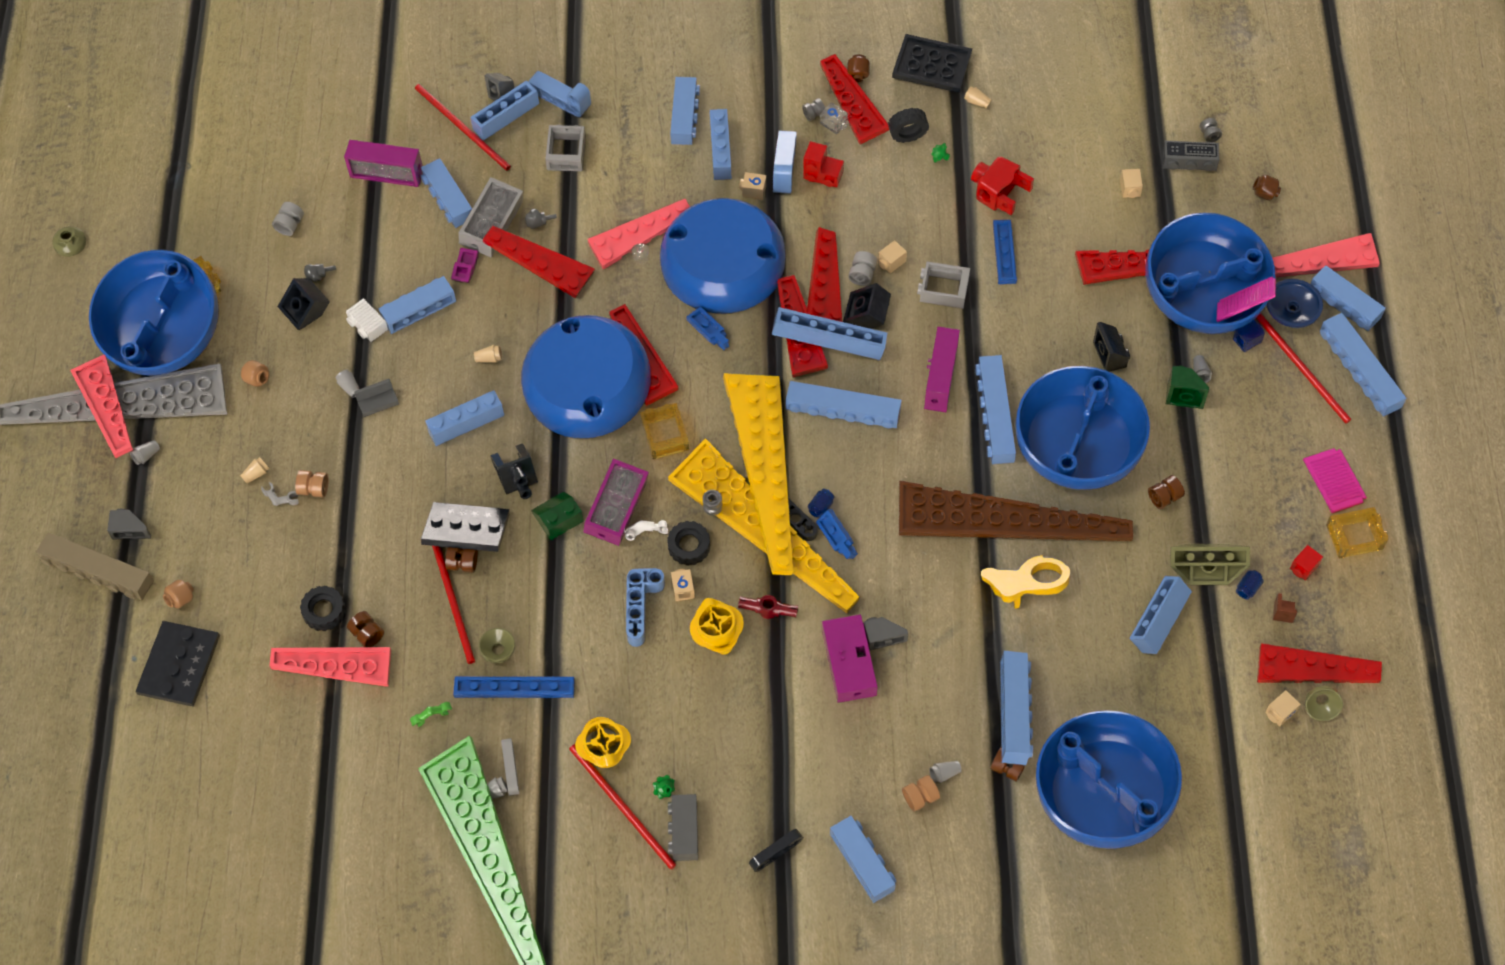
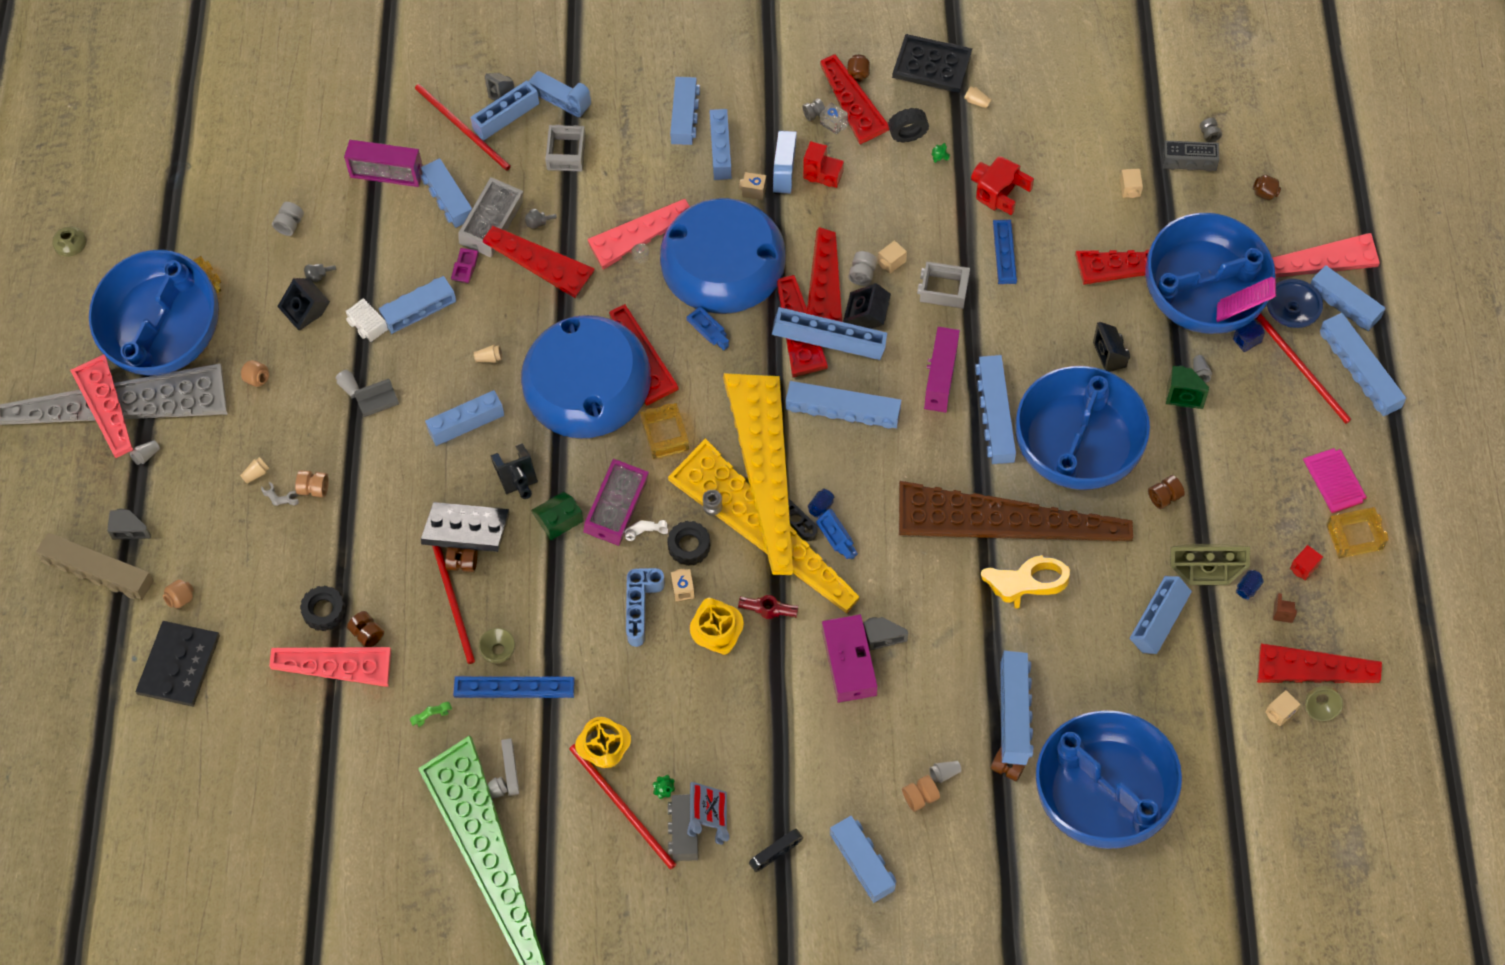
none -> sand blue flag [687,782,729,845]

